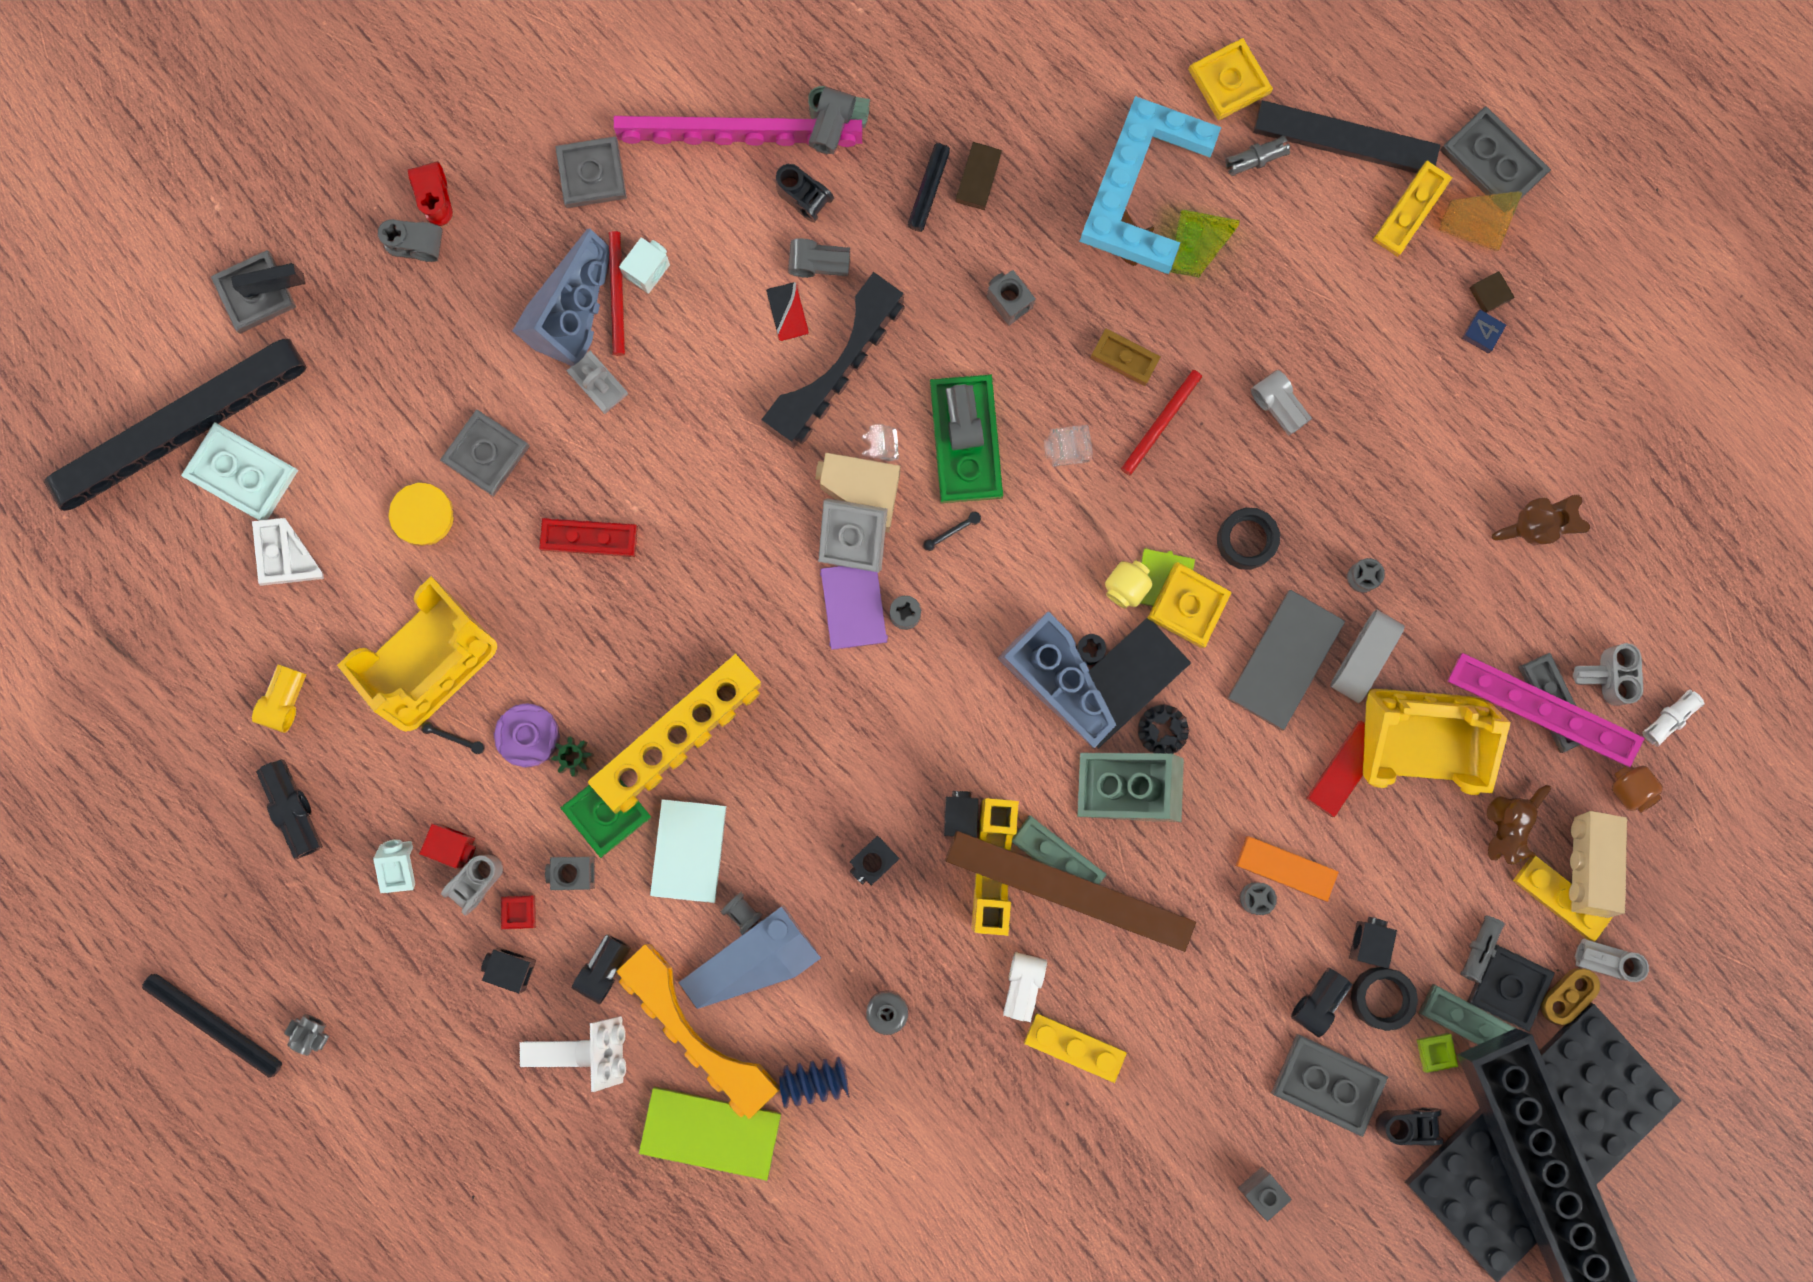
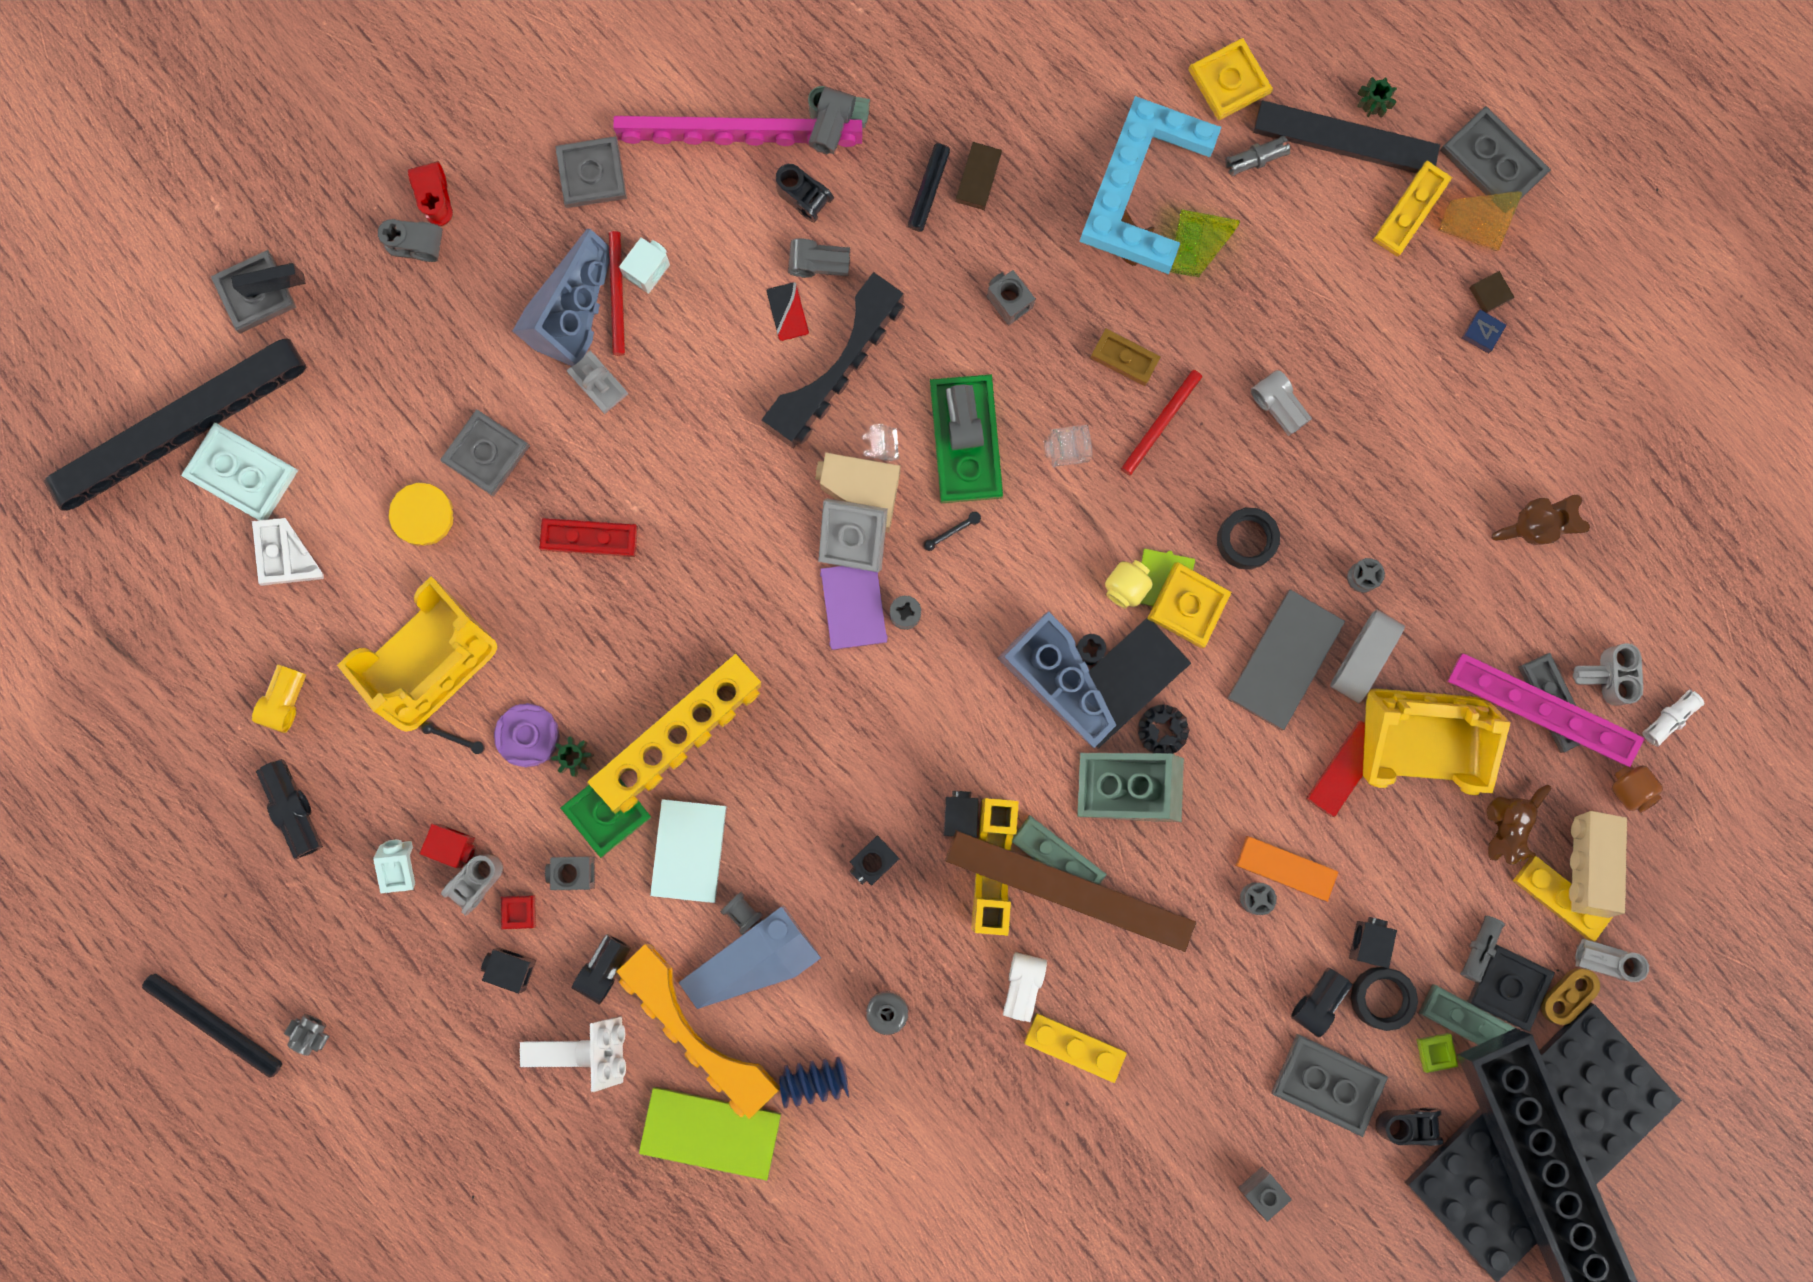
none -> dark green gear [1357,77,1397,118]

